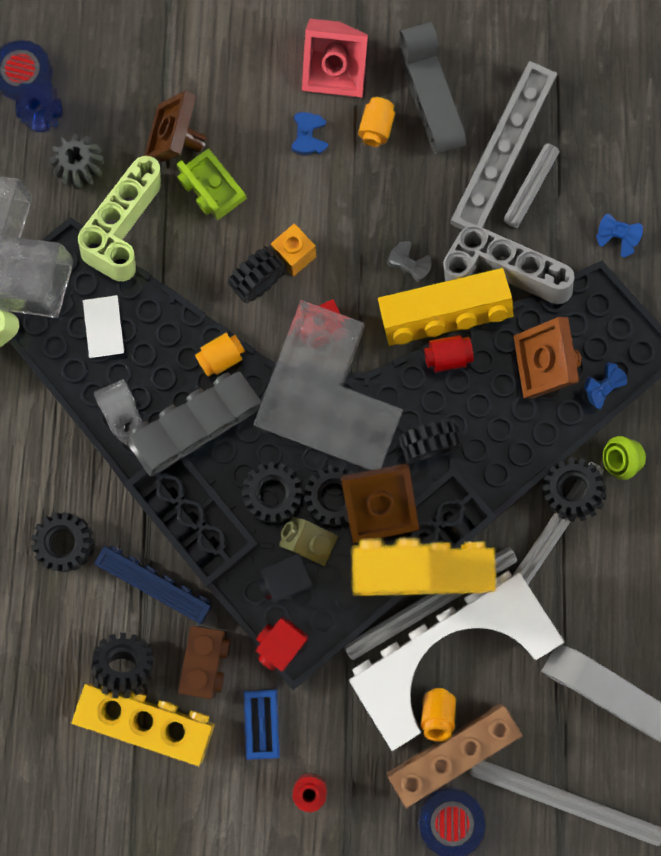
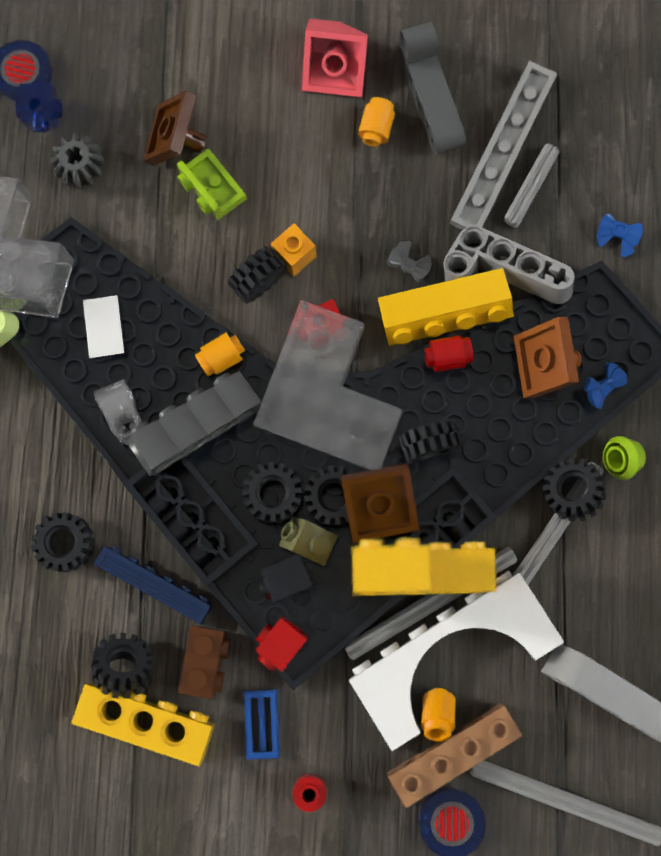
yellowish green beam [78,156,161,281] -> none
blue piece [291,112,328,155] -> none

